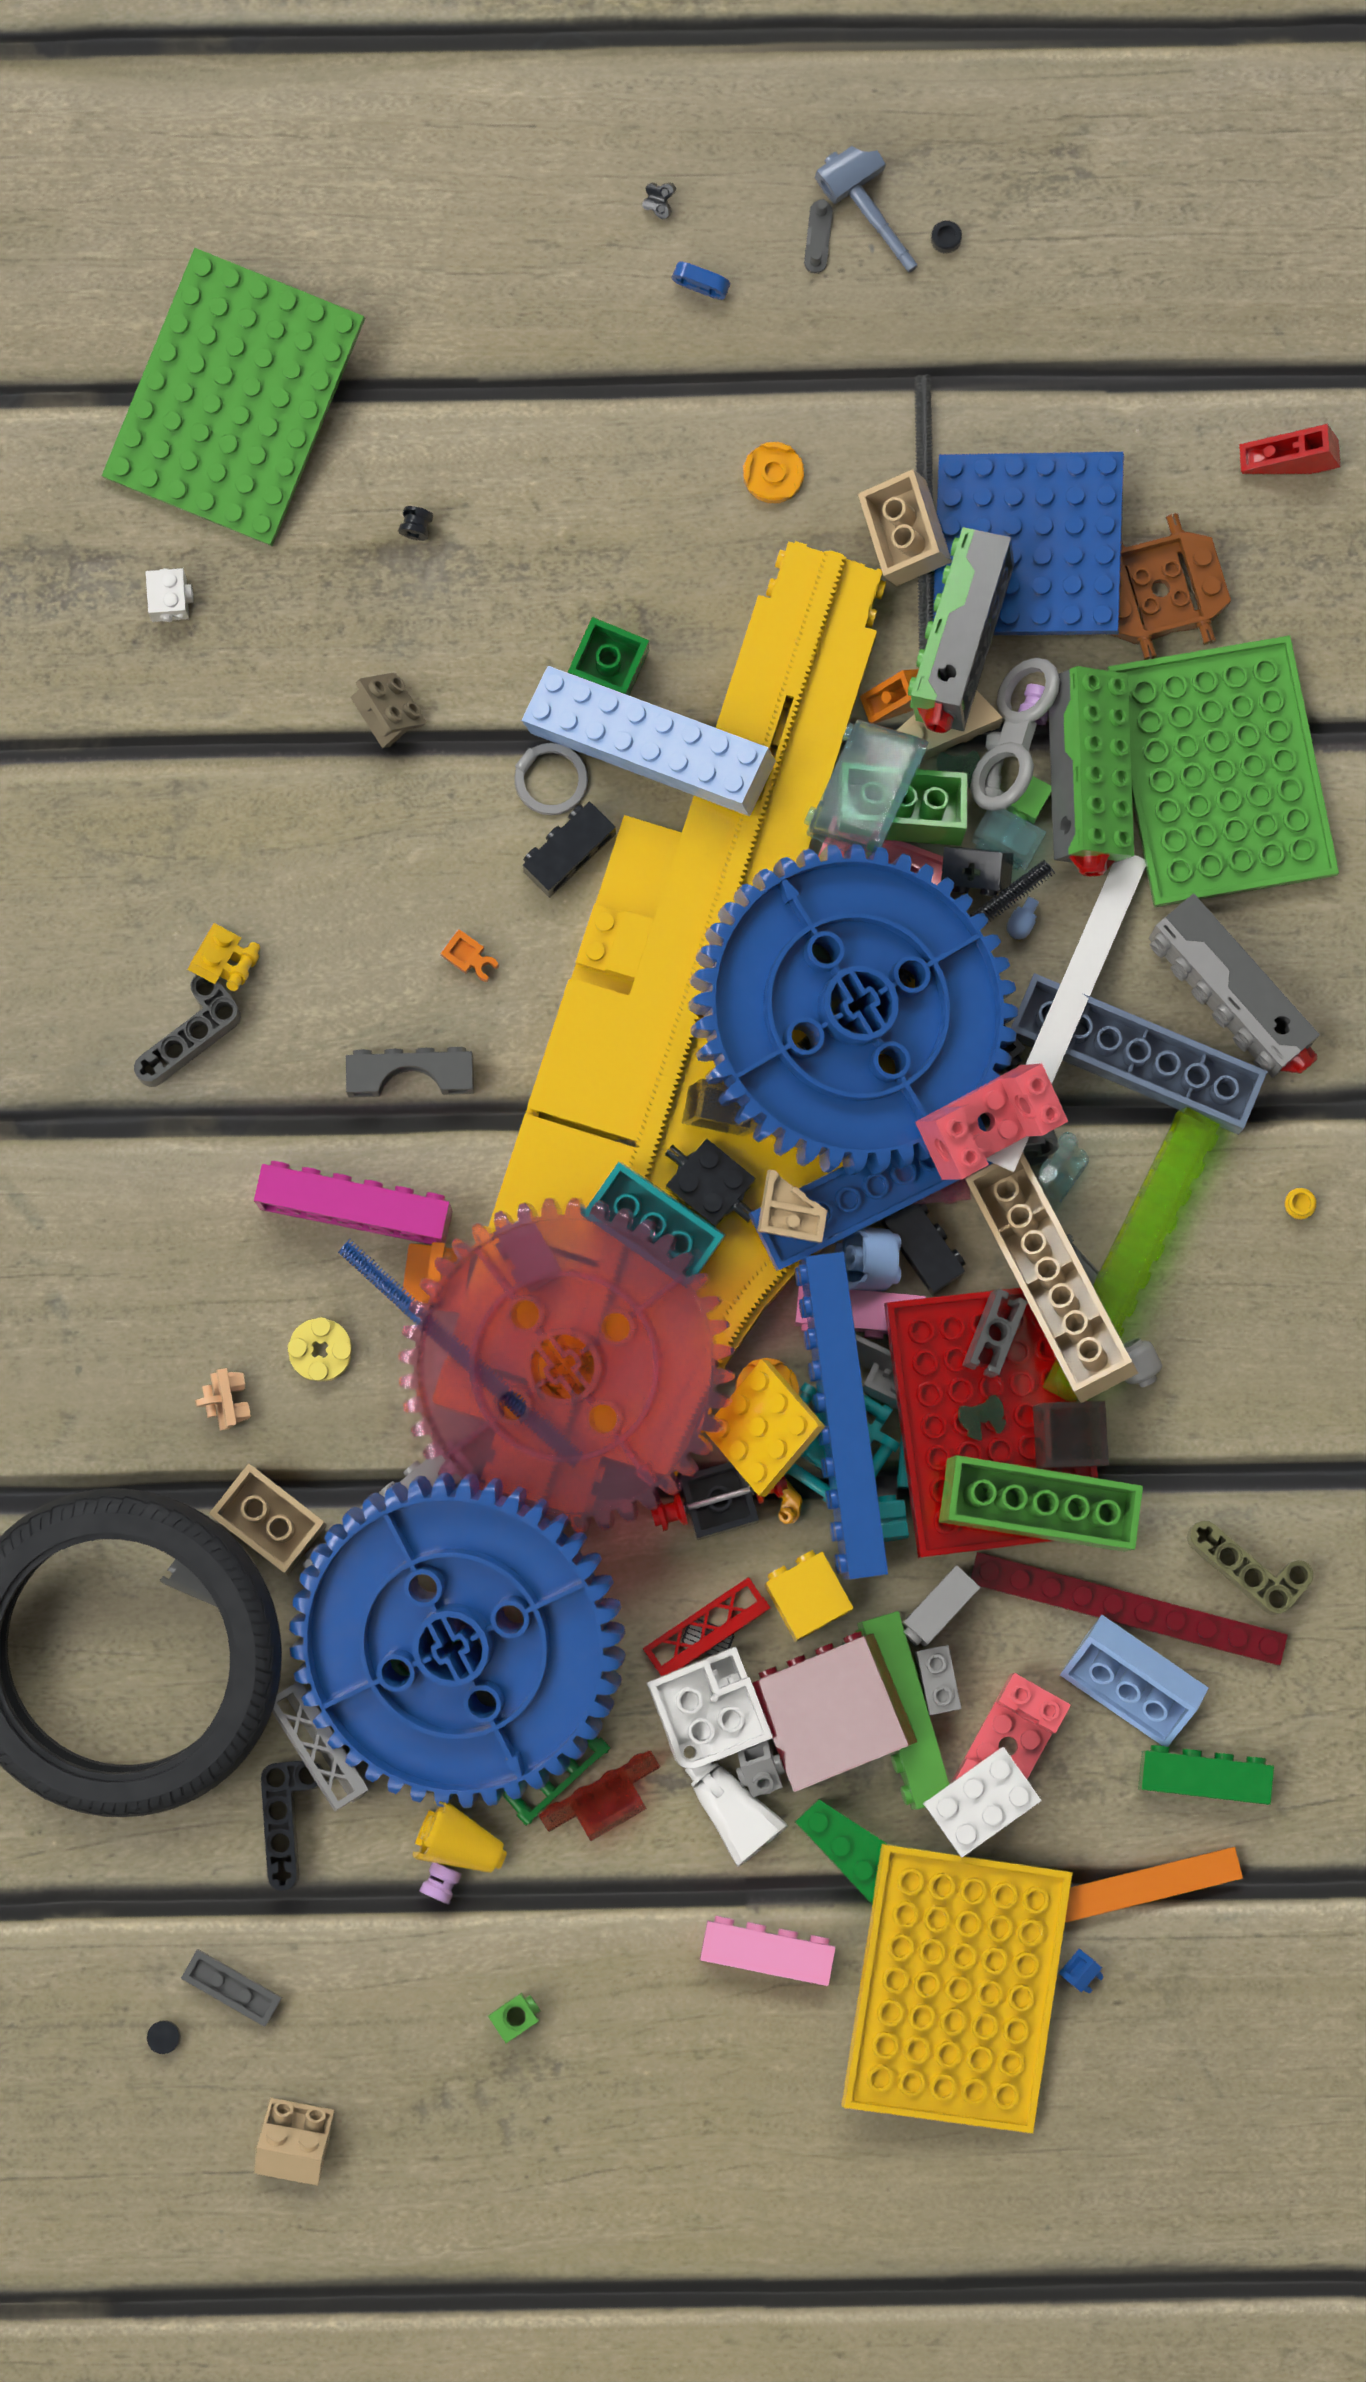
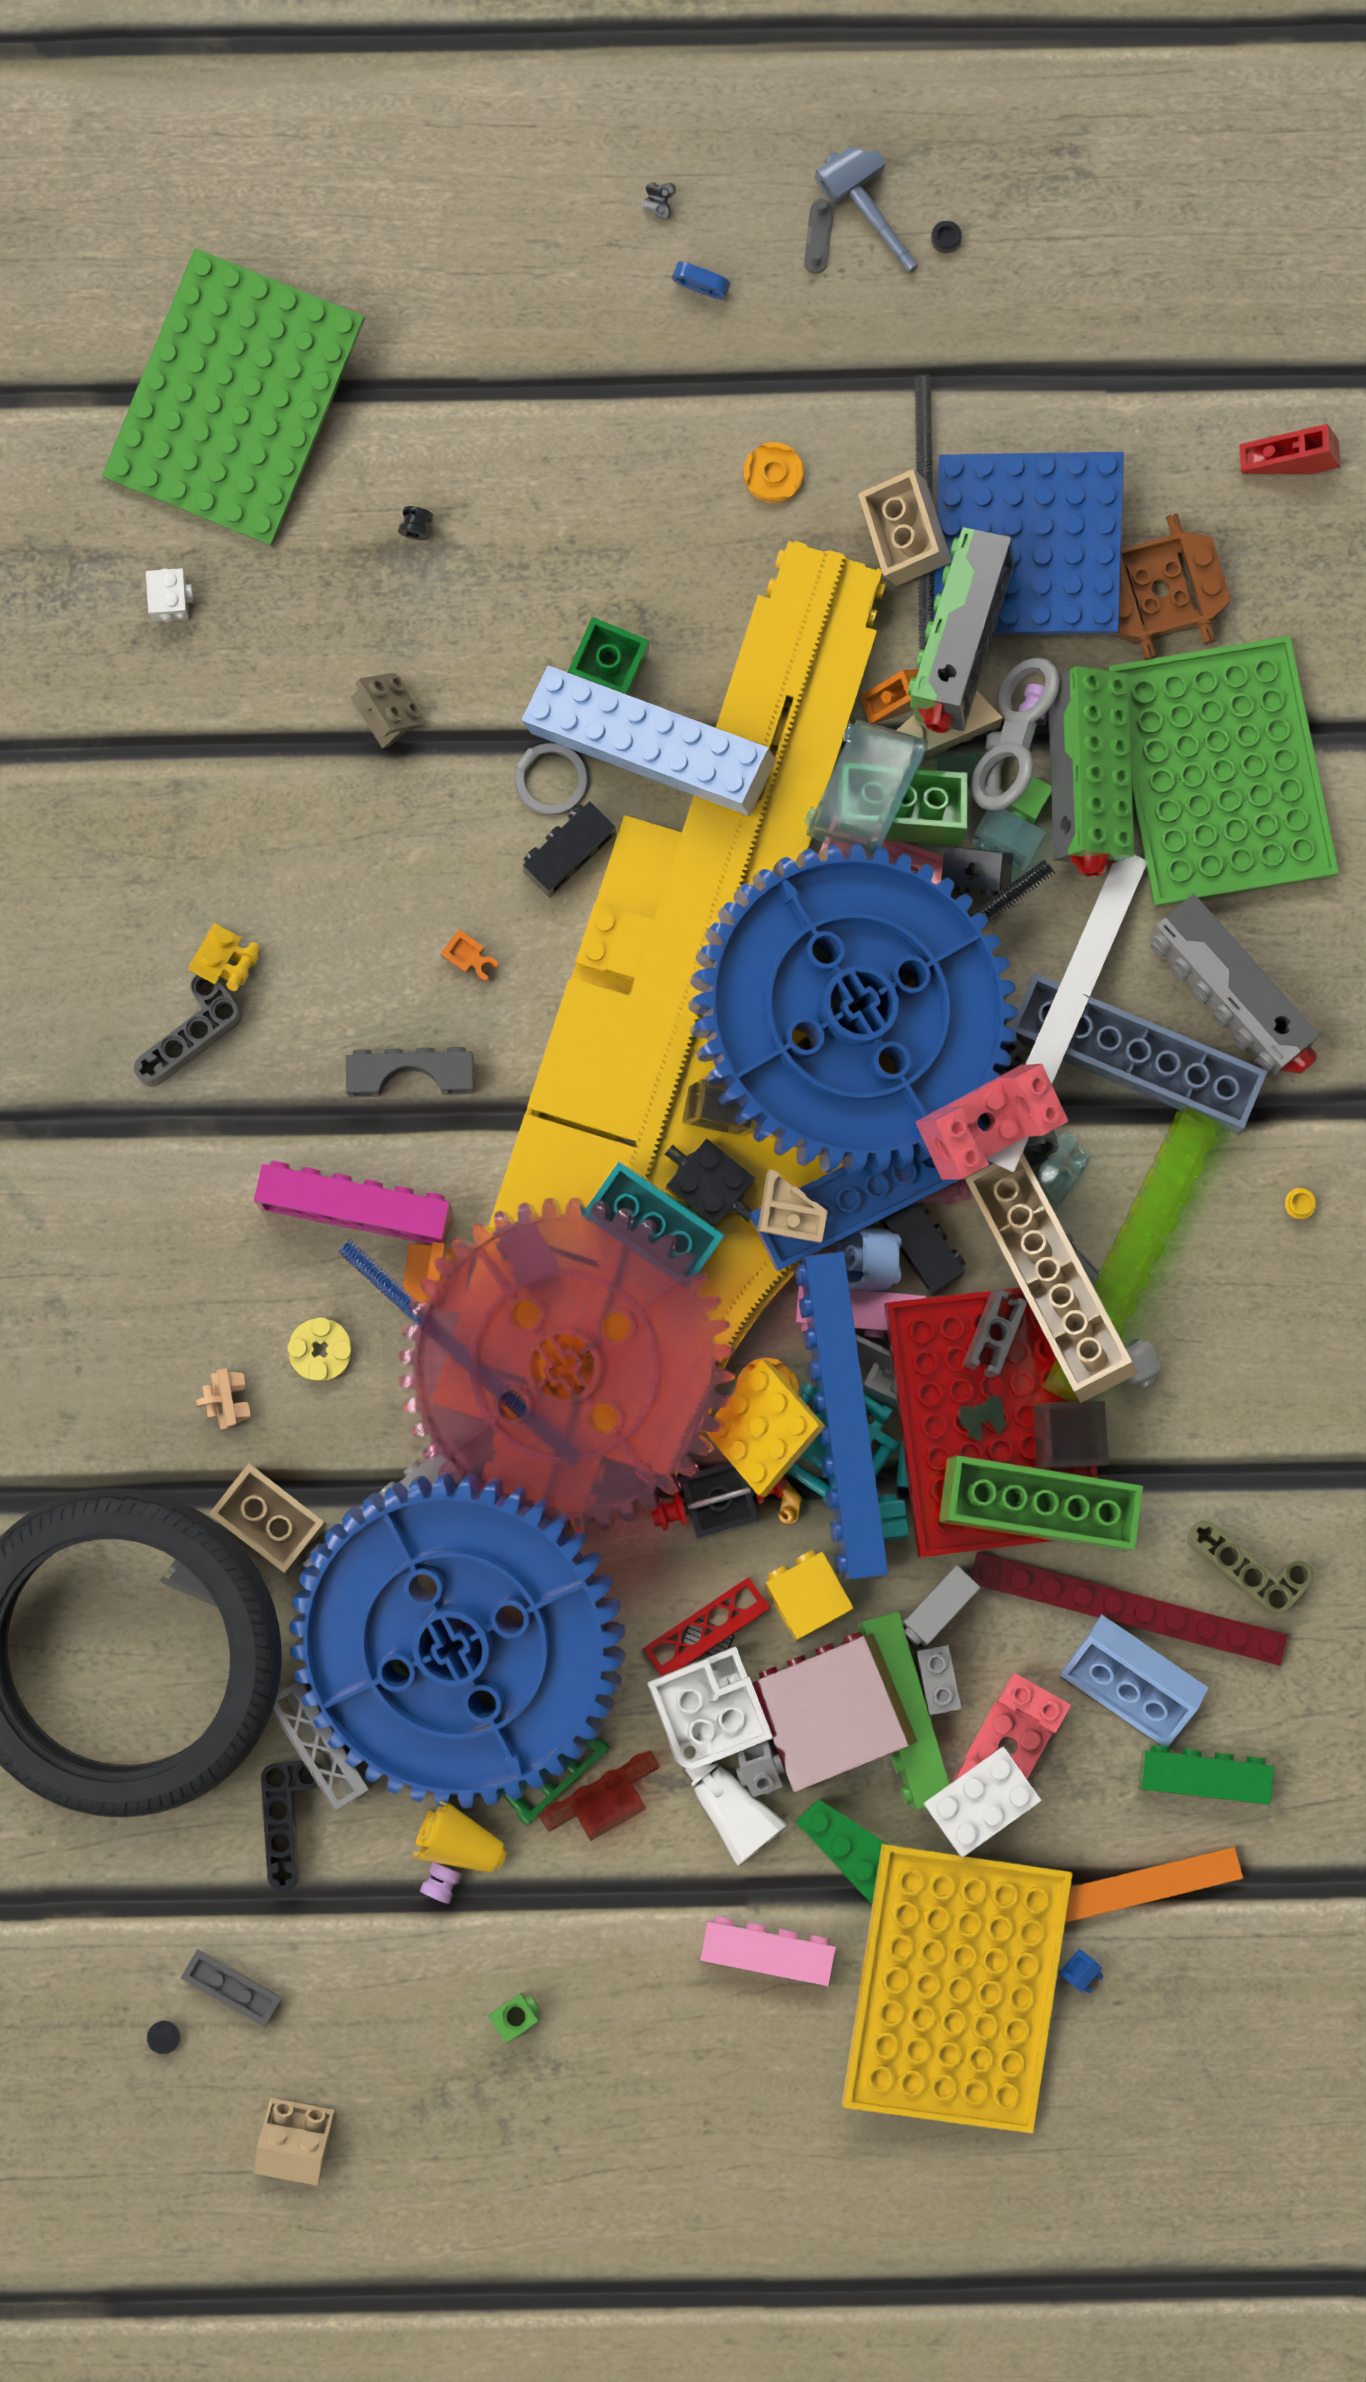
light blue cylinder [1007,897,1039,939] -> none

